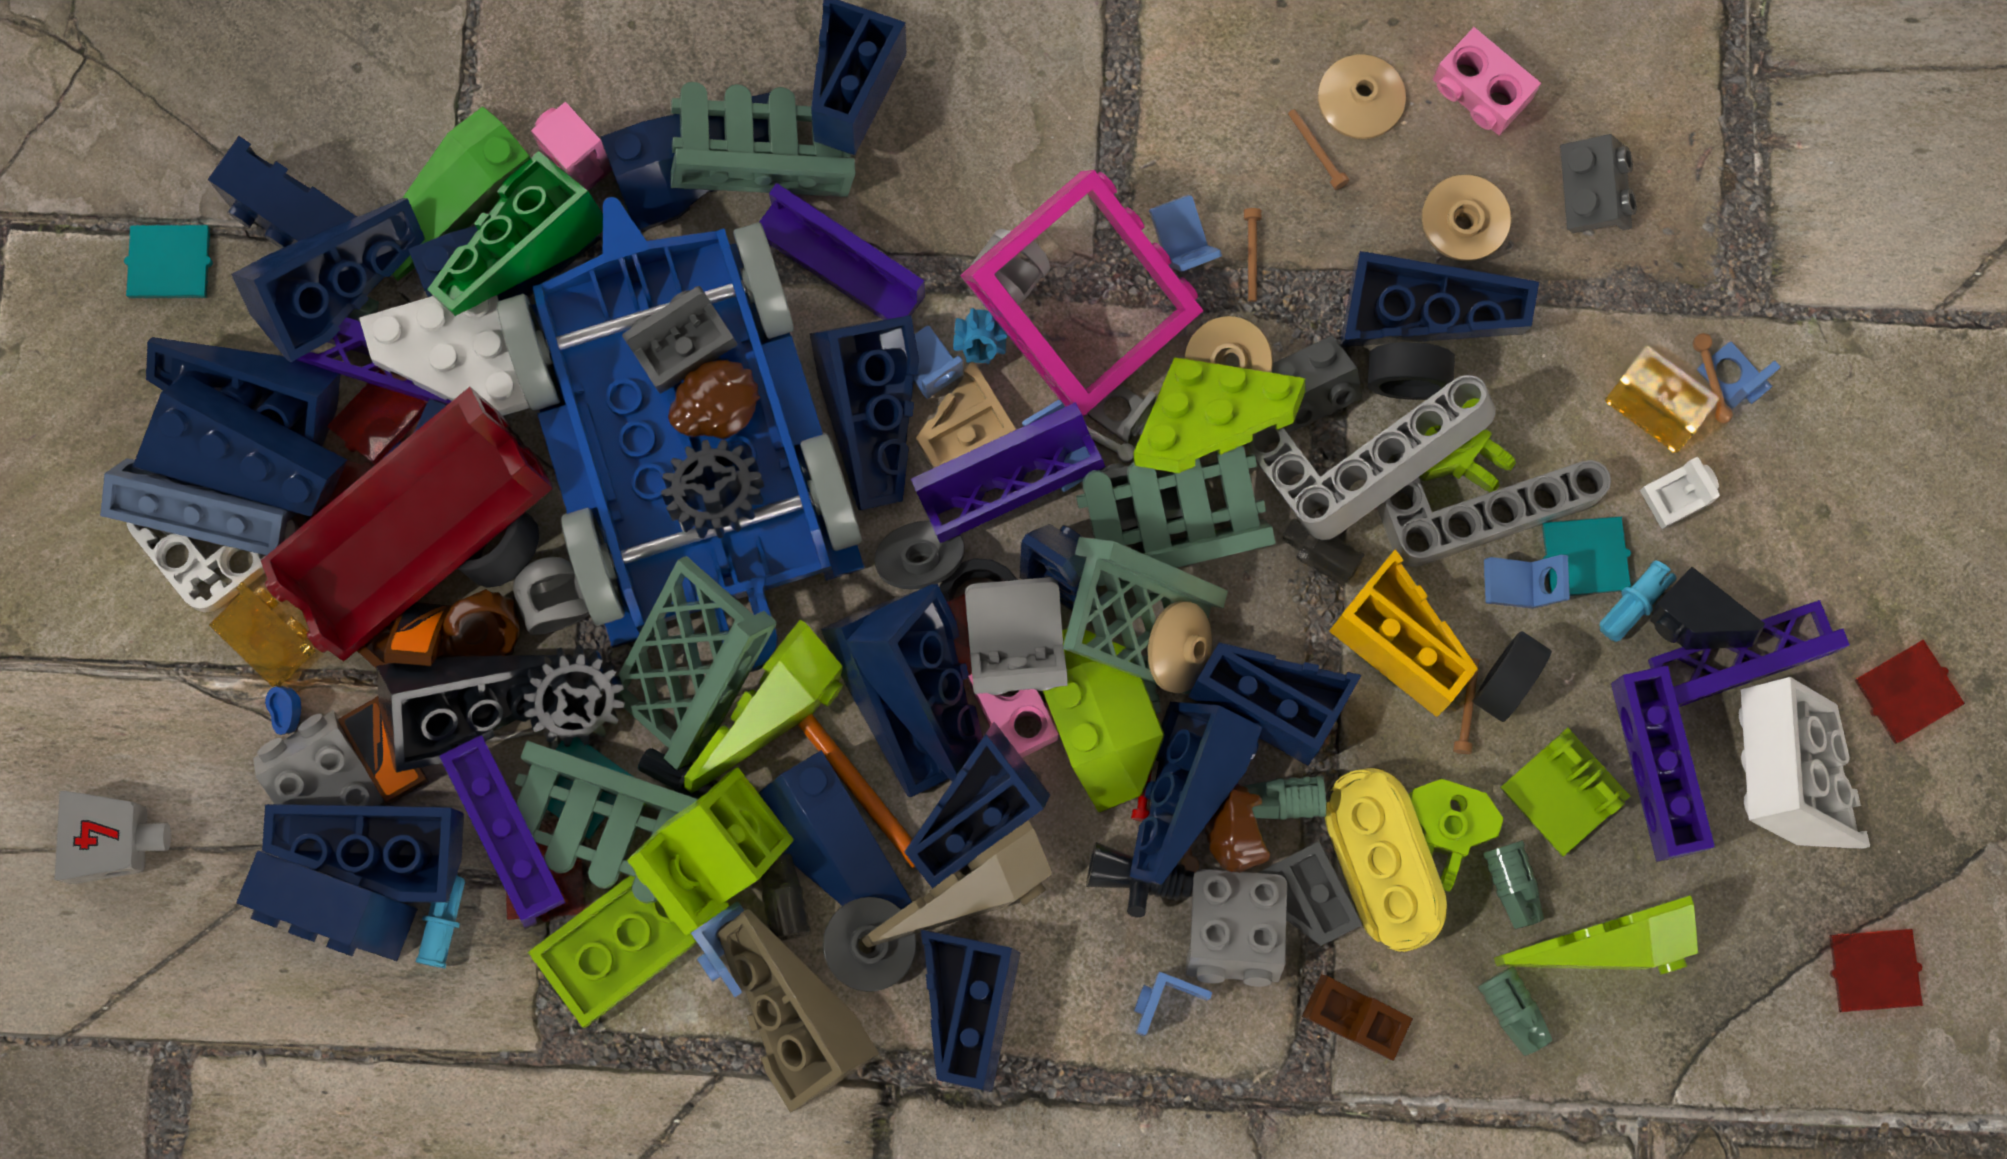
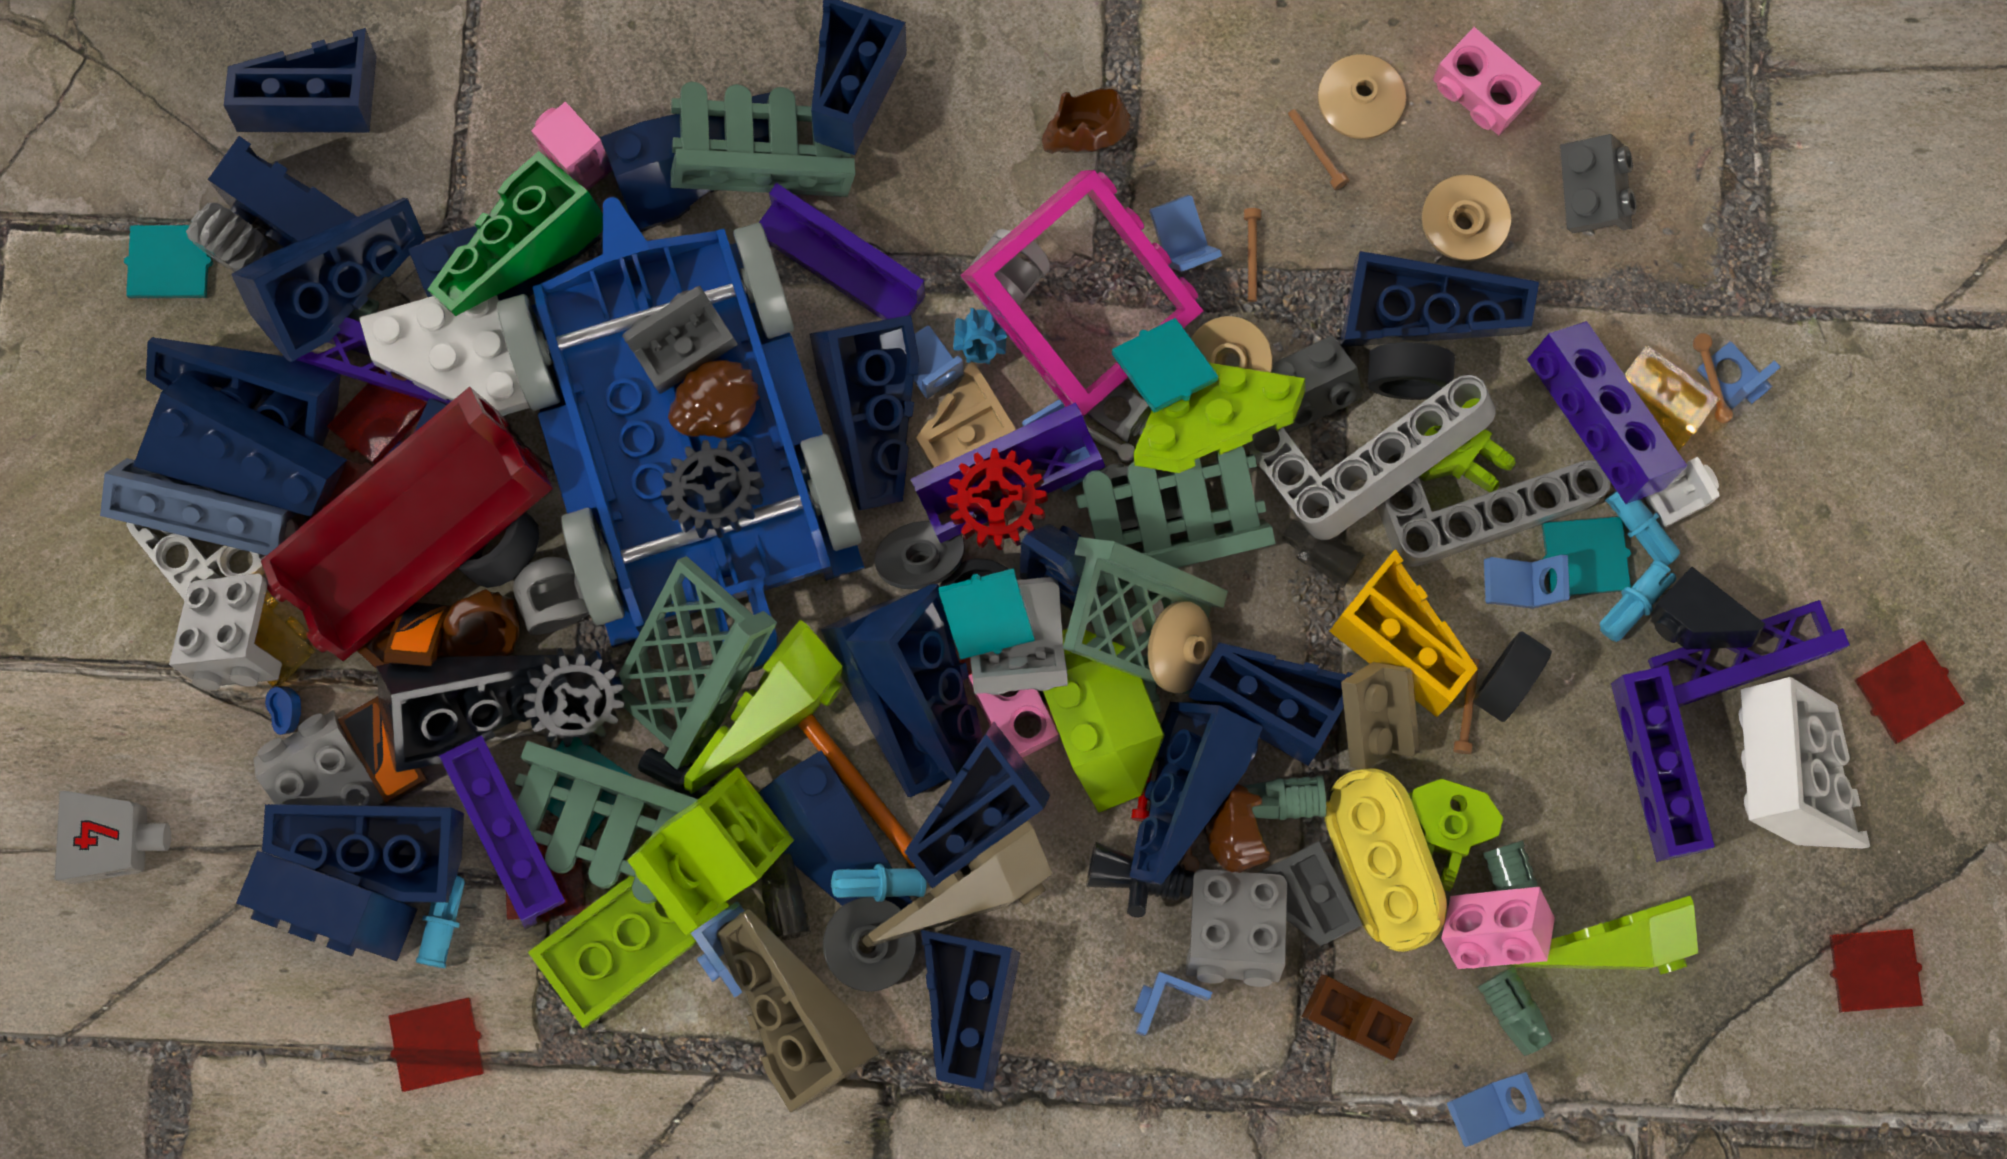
bright green wedge [392,106,530,281] -> none
lime hinge [1500,727,1631,857] -> none
none -> light grey bracket [169,574,282,690]
none -> light grey gear [186,203,268,272]
none -> dark blue wedge [224,28,377,133]
none -> clear red piece [388,998,485,1092]
none -> medium azure axle [831,864,927,902]
none -> teal piece [939,568,1035,659]
none -> red gear [946,448,1048,550]
none -> reddish brown hair [1042,88,1131,154]
none -> teal piece [1112,318,1218,413]
none -> dark tan bracket [1341,662,1420,769]
none -> bright pink brick [1442,887,1555,969]
none -> medium blue bracket [1447,1072,1545,1147]
none -> dark purple brick [1527,321,1688,504]
none -> medium azure axle [1605,490,1680,566]

